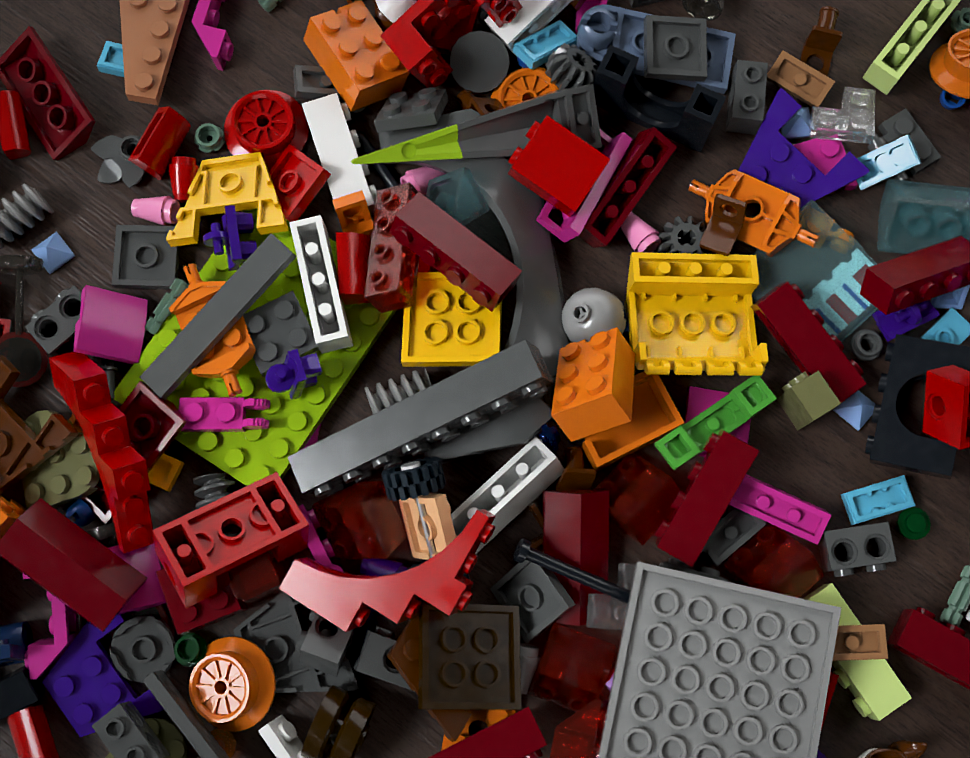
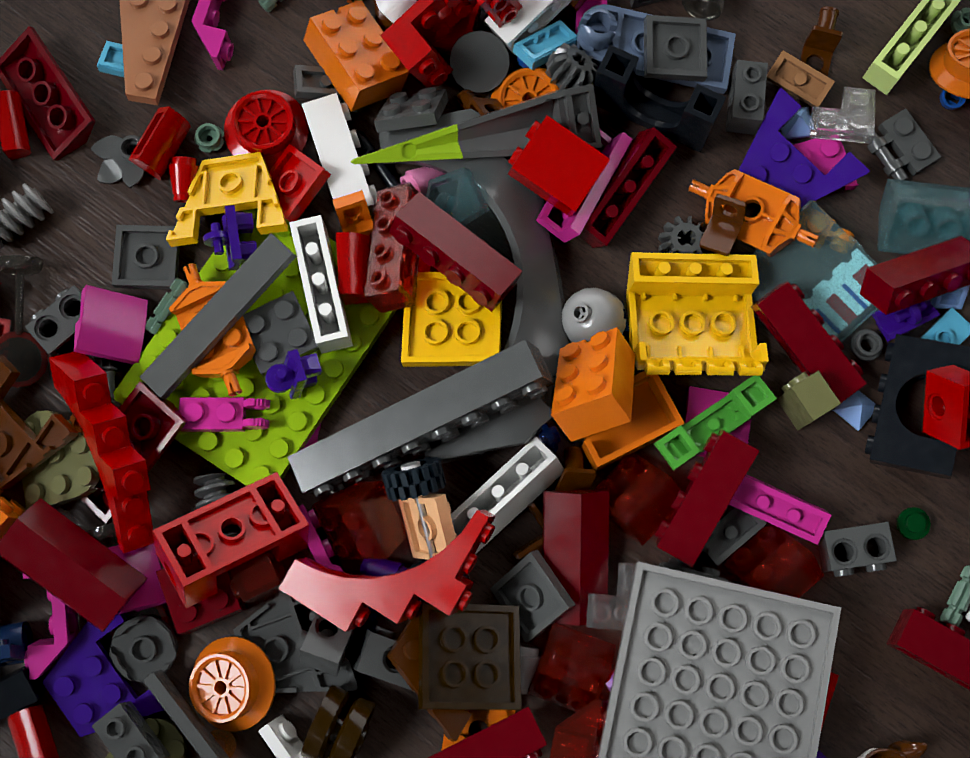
light blue slope [31,231,75,274] -> none
blue hinge [66,499,96,528] -> none
bright pink cone [131,196,181,226] -> none
light orange plate [148,453,185,492] -> none
dark green plate [174,633,207,667] -> none
light grey piece [365,367,432,414] -> none
black bar [513,538,631,604] -> none
bright pink cone [620,211,662,253] -> none
yellowish green brick [803,583,912,721] -> none
medium nougat plate [833,624,888,661] -> none
medium azure plate [841,475,916,525] -> none
plate [857,135,922,190] -> none

